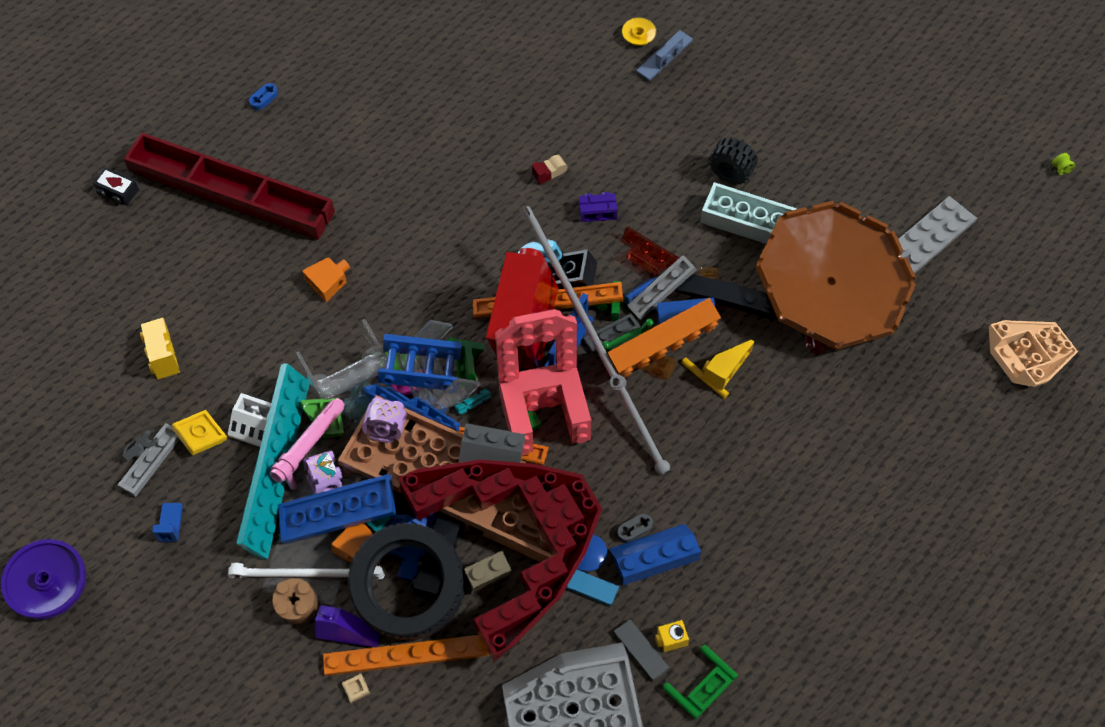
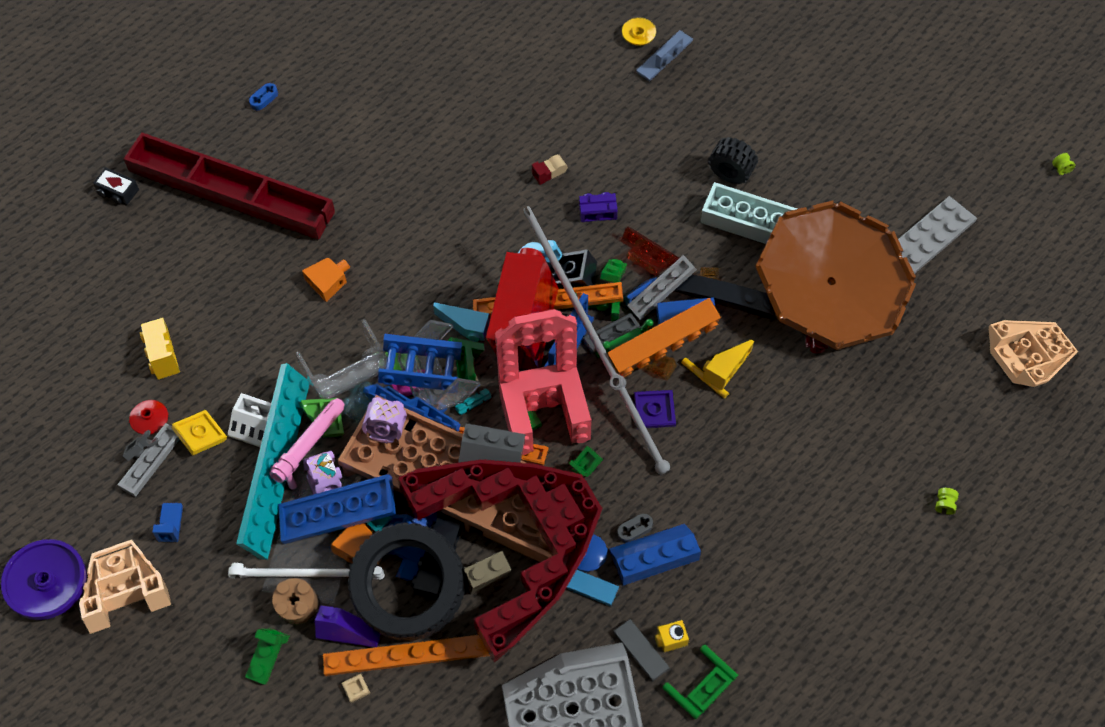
none -> light nougat wedge [79,540,171,634]
none -> red dish [129,400,168,434]
none -> green bracket [246,628,290,685]
none -> medium azure slope [433,302,490,342]
none -> green bracket [569,446,603,477]
none -> green plate [600,259,627,283]
none -> dark purple tile [634,390,676,429]
none -> lime wheel [935,488,959,515]

